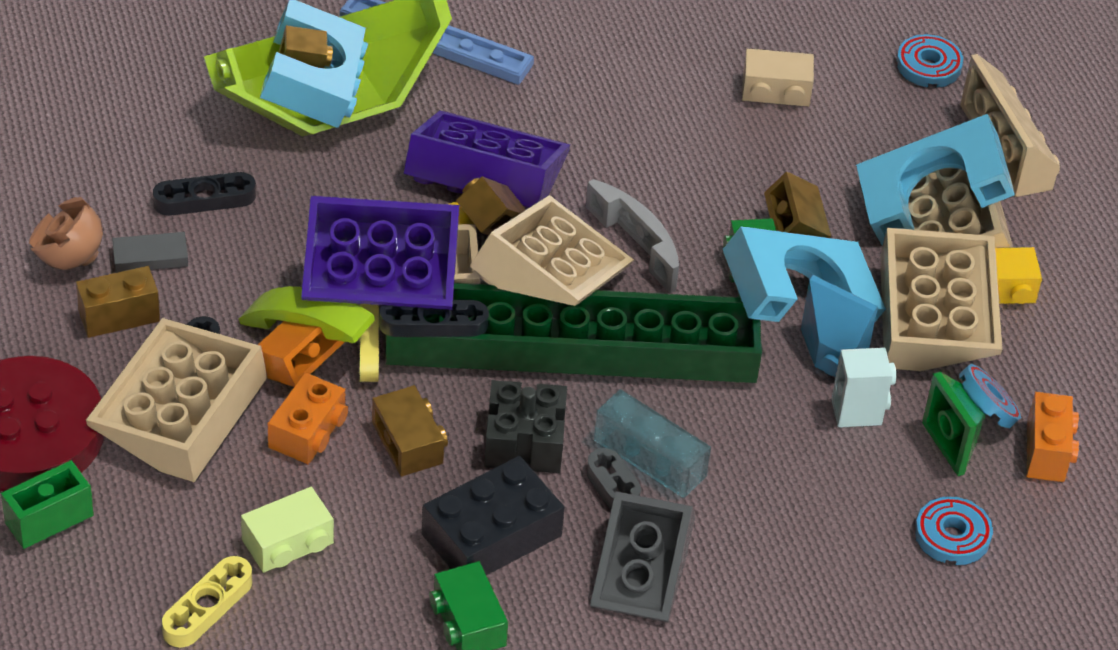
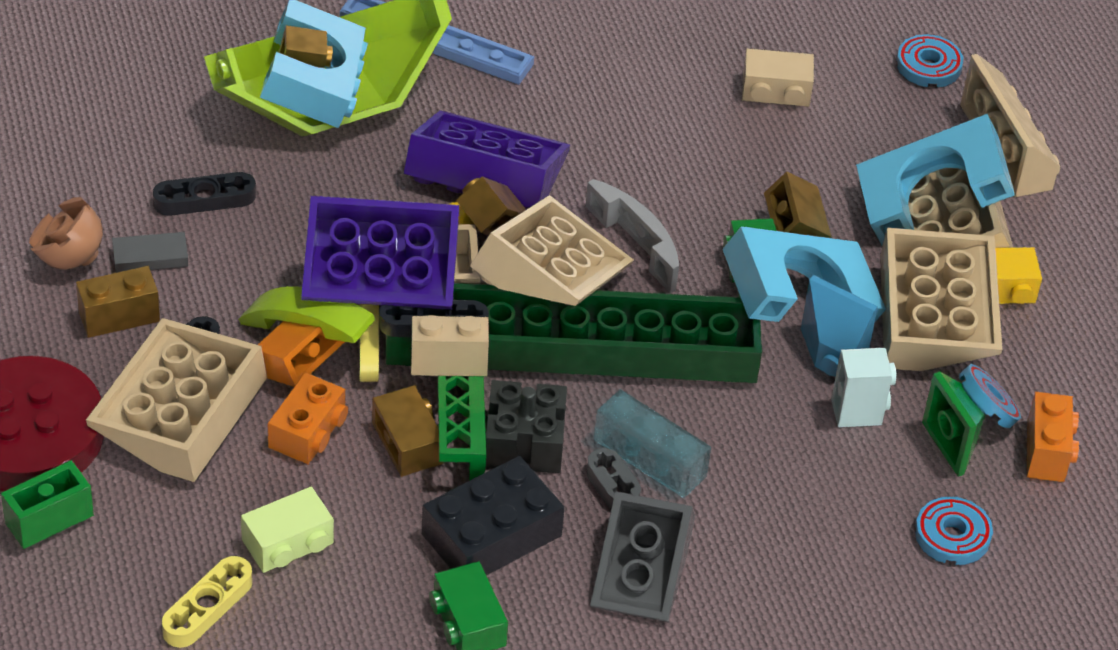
none -> tan brick [411,315,489,376]
none -> green fence [438,376,486,481]

